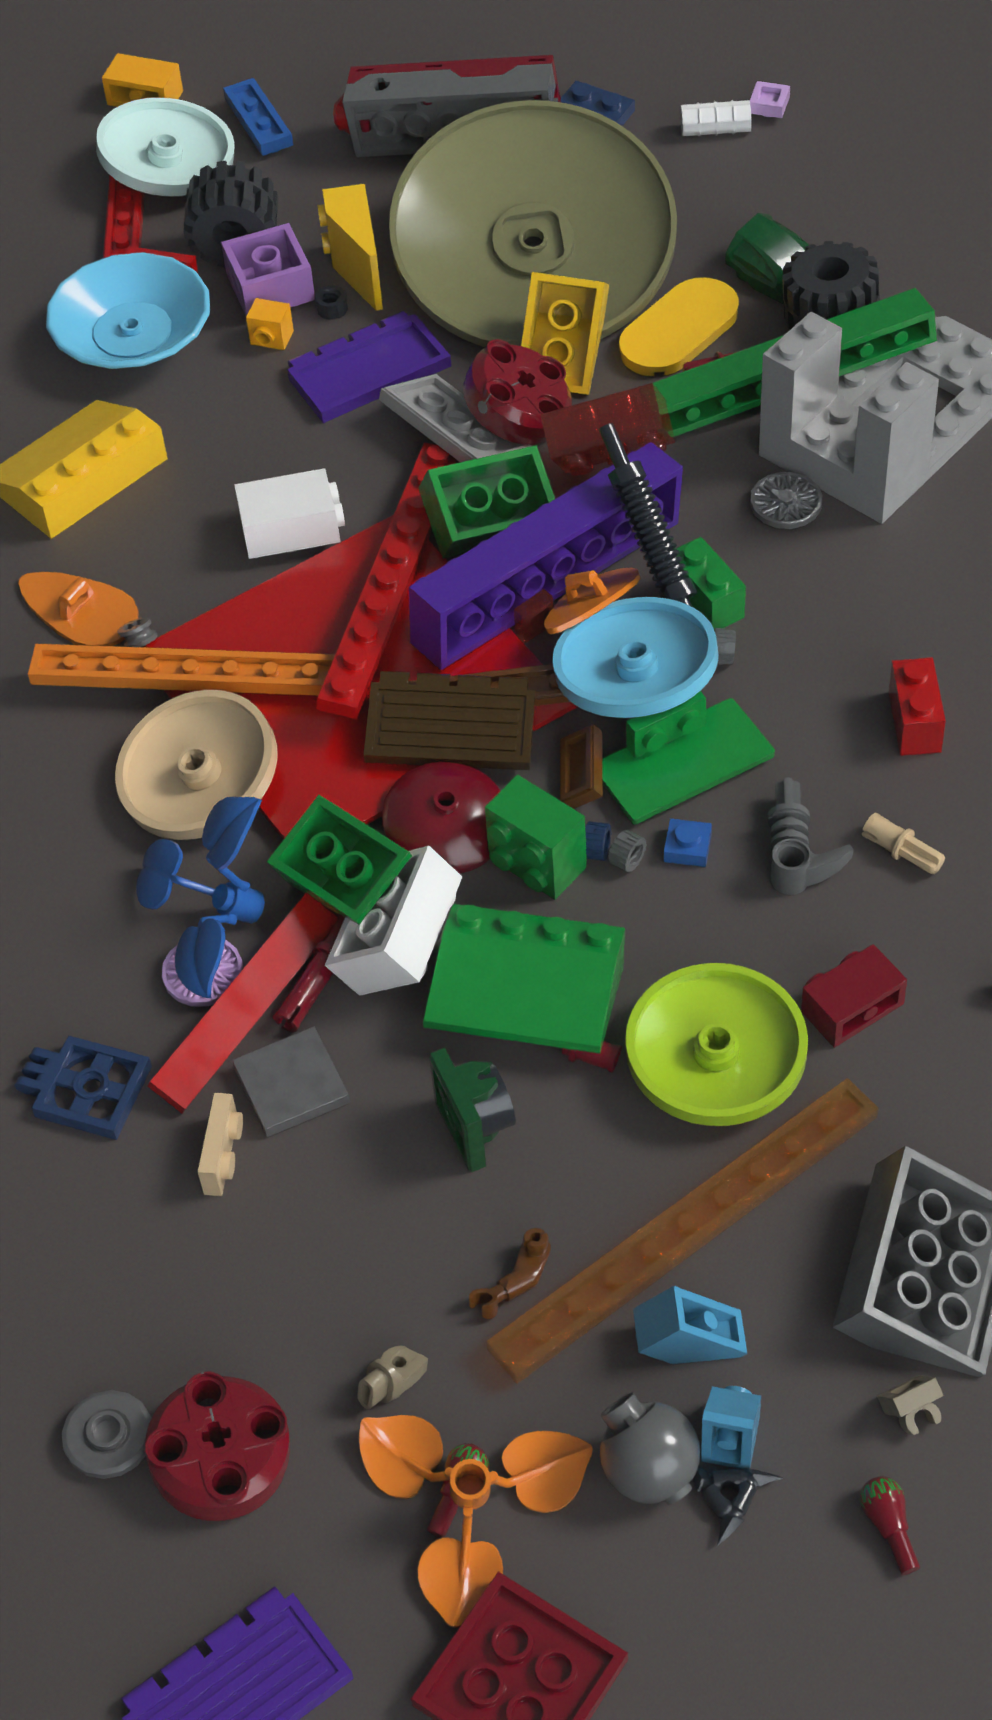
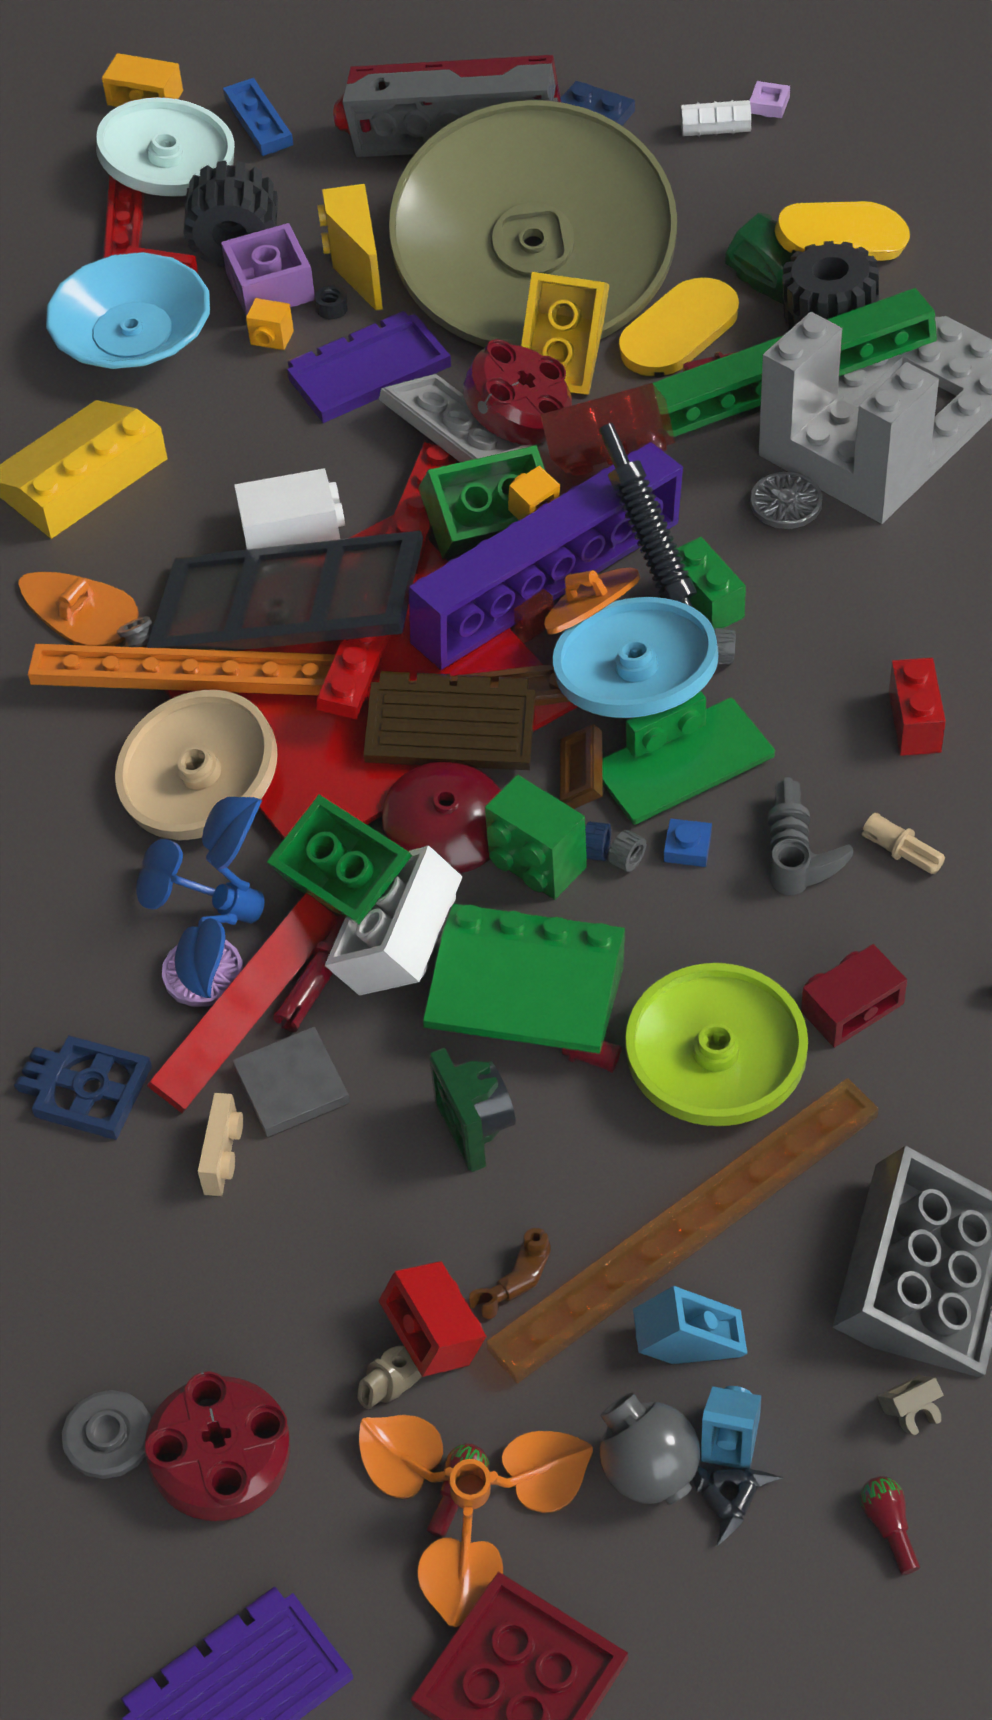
none -> door [146,530,423,651]
none -> red brick [378,1261,487,1377]
none -> light orange plate [508,465,560,521]
none -> yellow tile [775,201,910,261]

